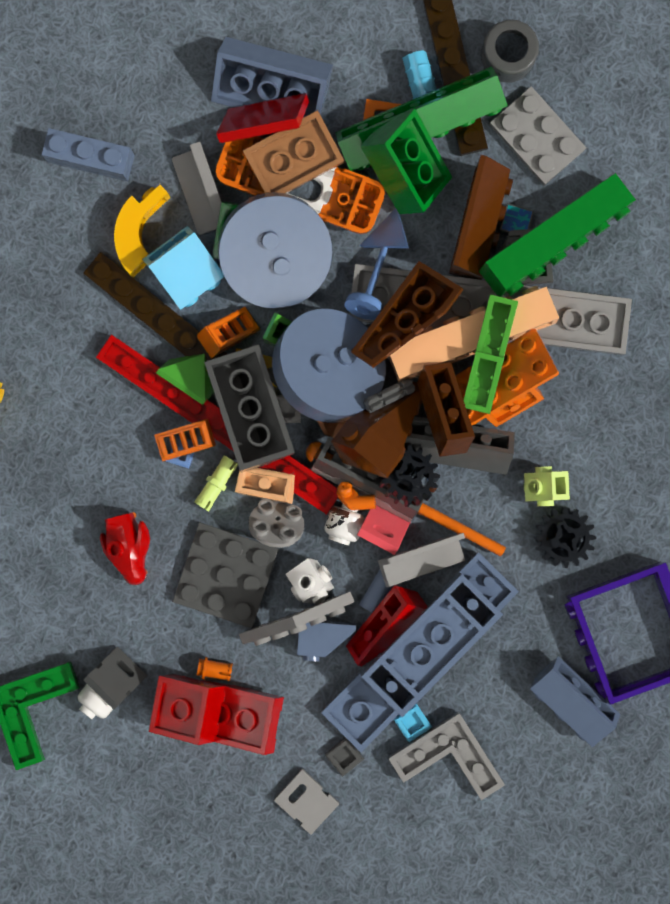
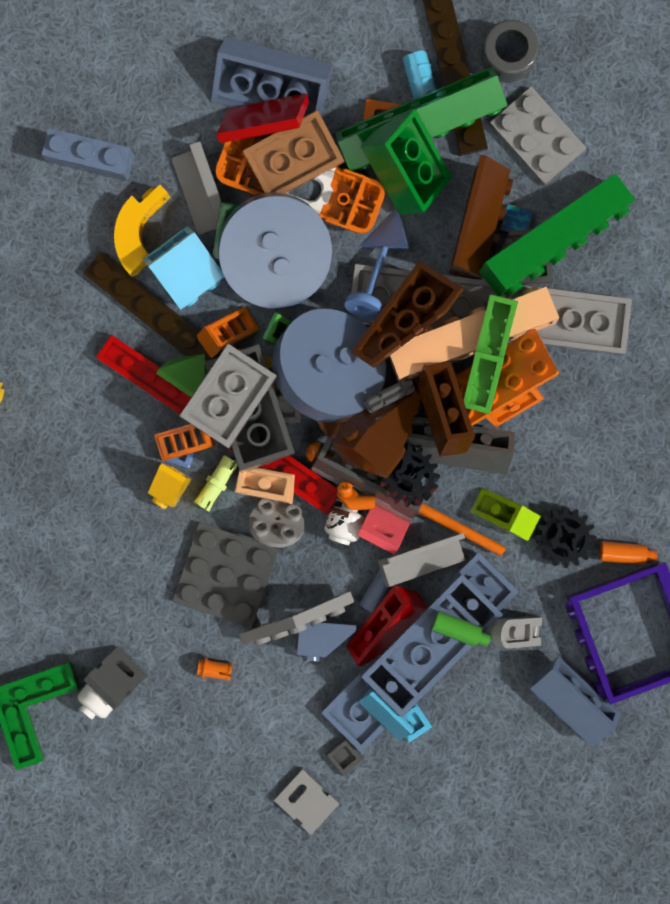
red animal [100,512,150,585] -> none
red piece [149,674,284,755] -> none
white brick [286,558,334,605] -> none
light grey plate [388,712,505,800] -> none
yellowish green brick [524,466,570,507] -> none
none -> yellow slope [148,463,192,509]
none -> light grey plate [180,344,277,449]
none -> medium azure slope [359,687,414,740]
none -> bright green cylinder [431,611,491,647]
none -> lime slope [470,488,541,541]
none -> light grey plate [490,616,542,649]
none -> orange cylinder [599,541,657,565]

